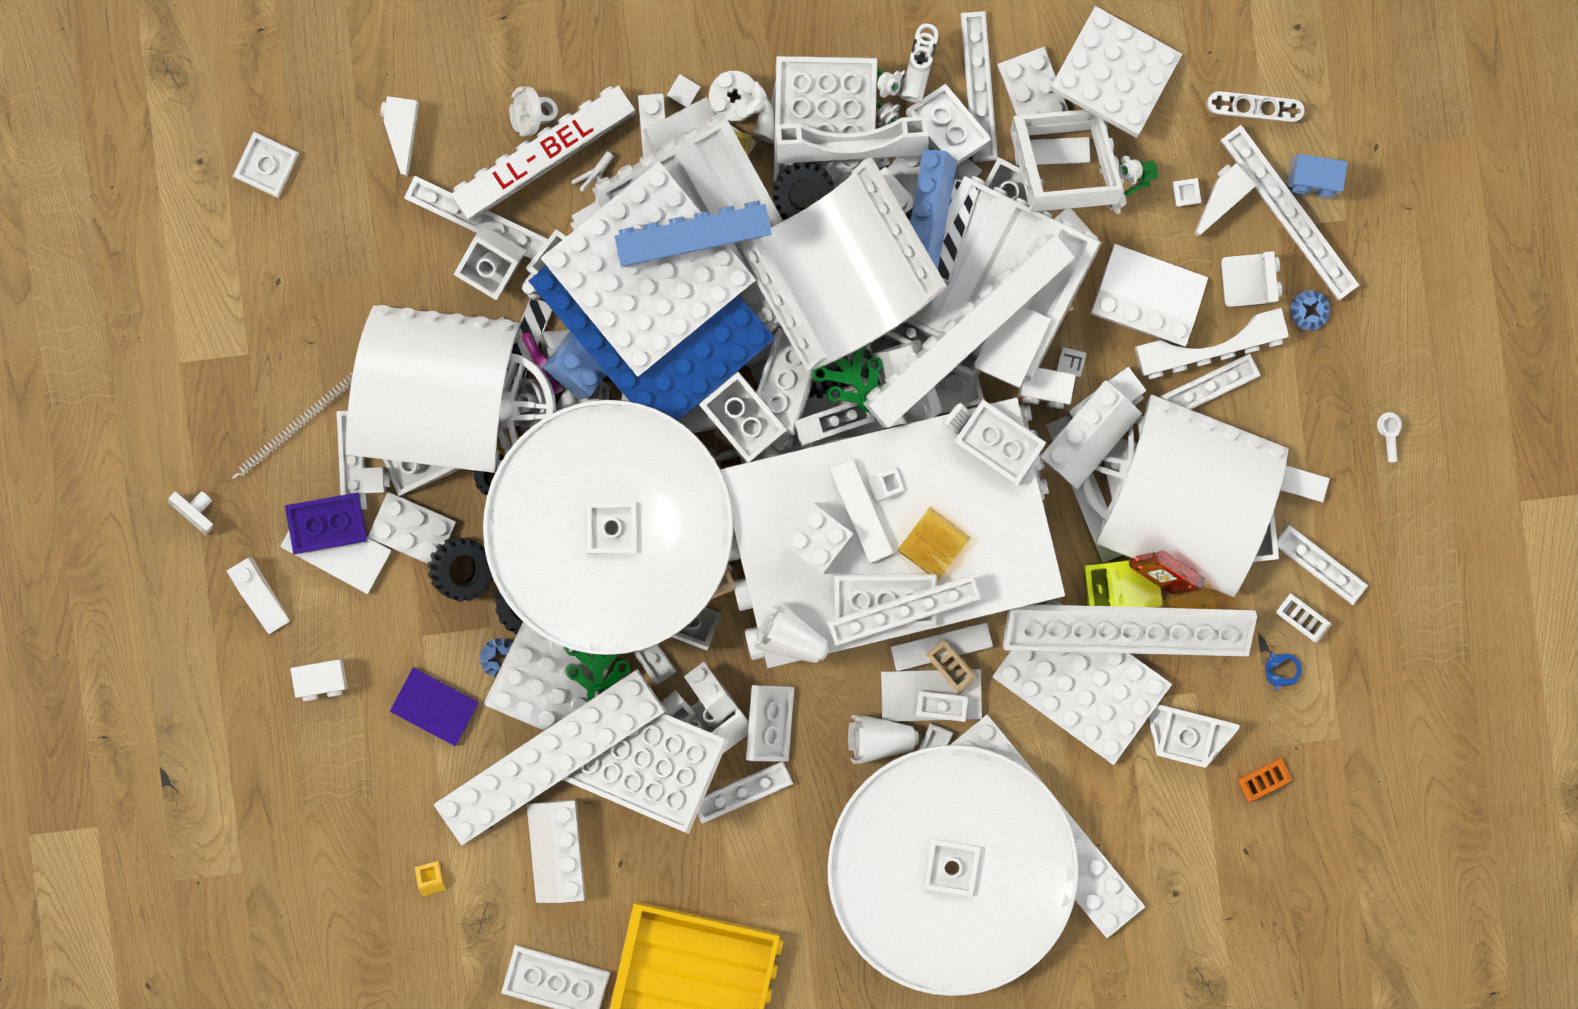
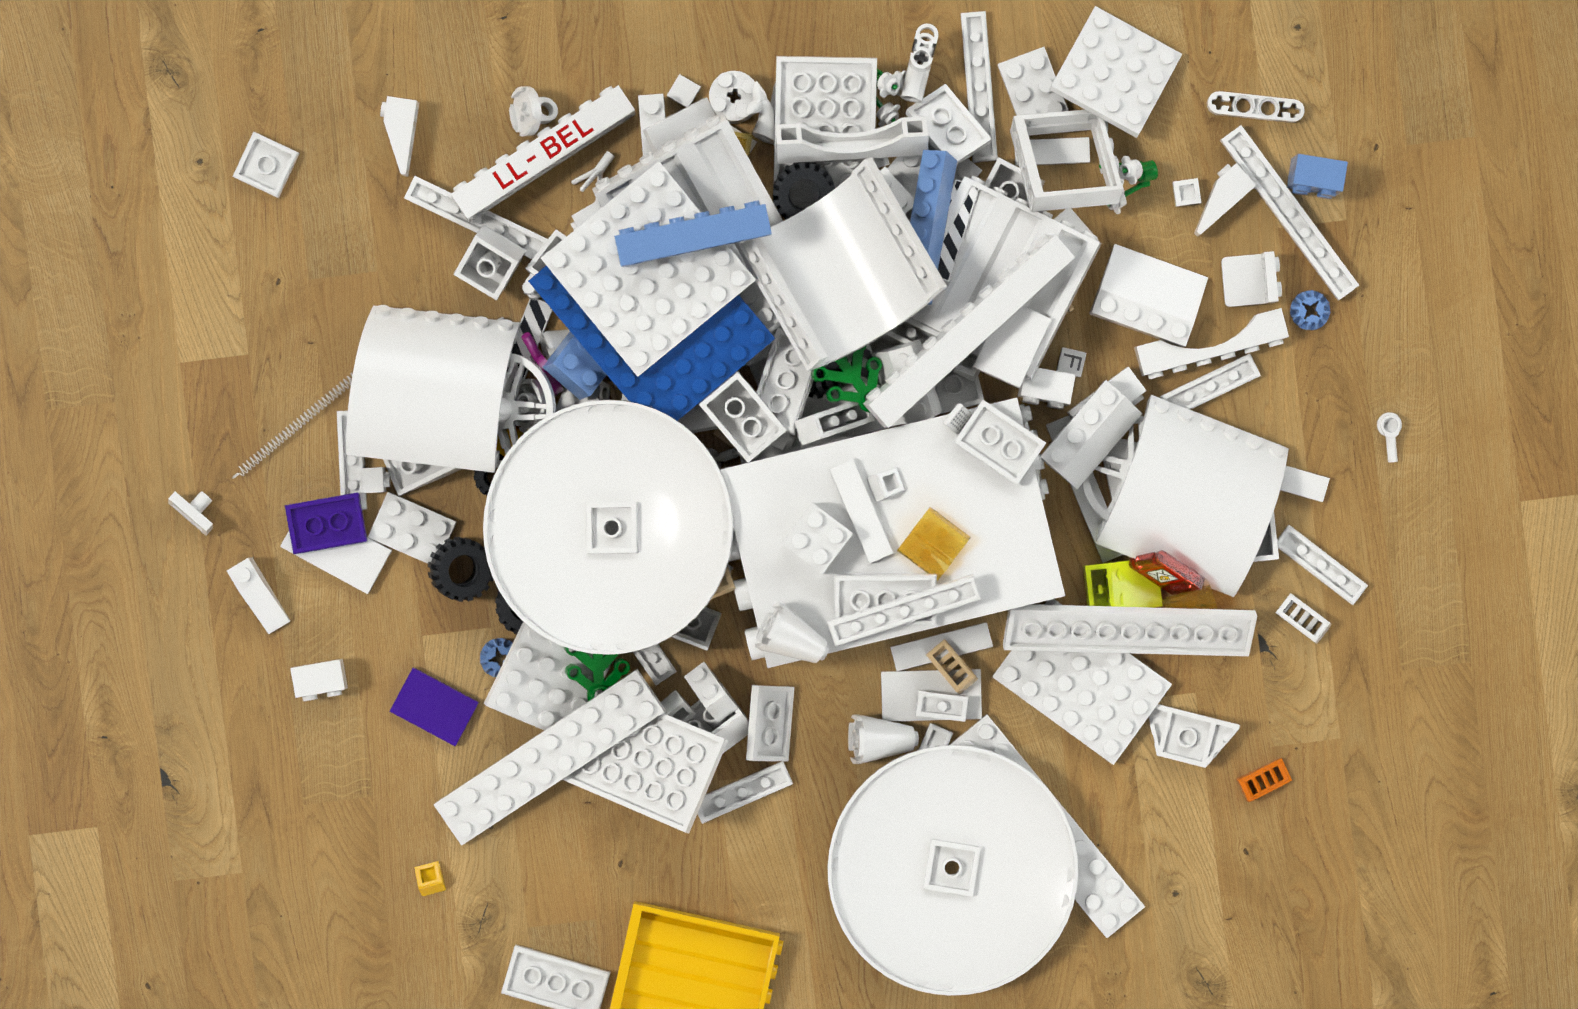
white slope [527,799,586,903] -> none
blue piece [1265,652,1302,690] -> none

